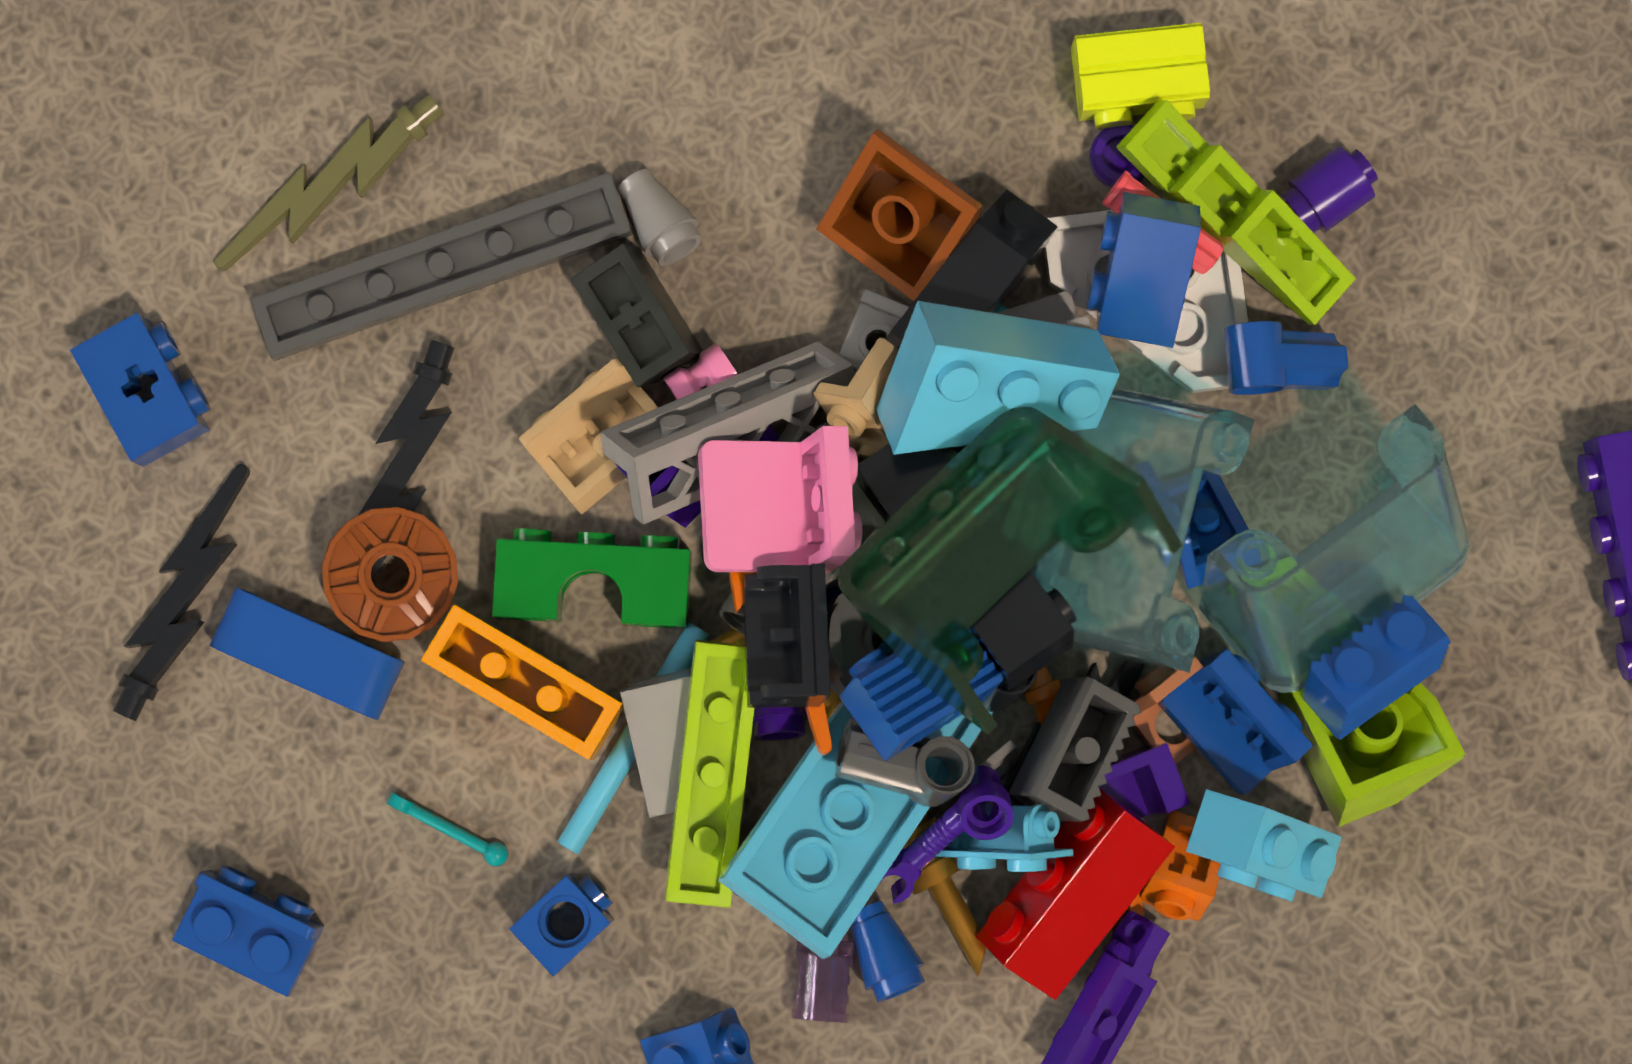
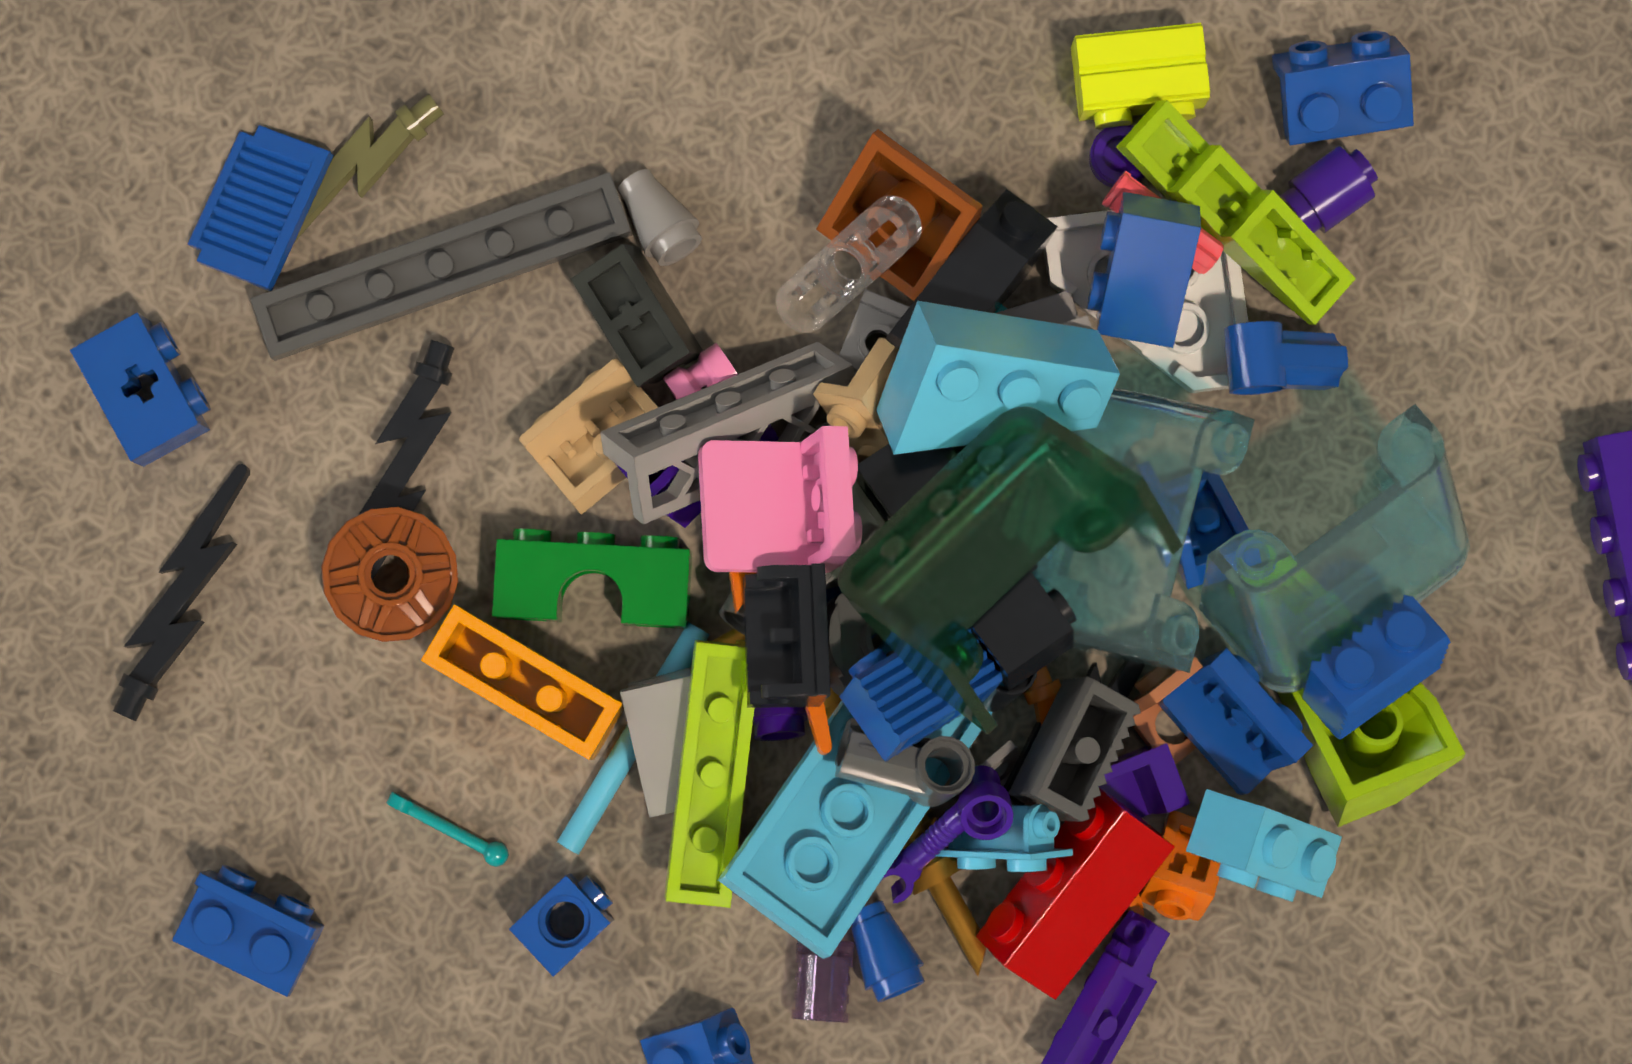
blue beam [209,587,404,720] -> none
none -> blue window [187,125,334,291]
none -> clear beam [776,196,922,333]
none -> blue bracket [1272,31,1414,146]

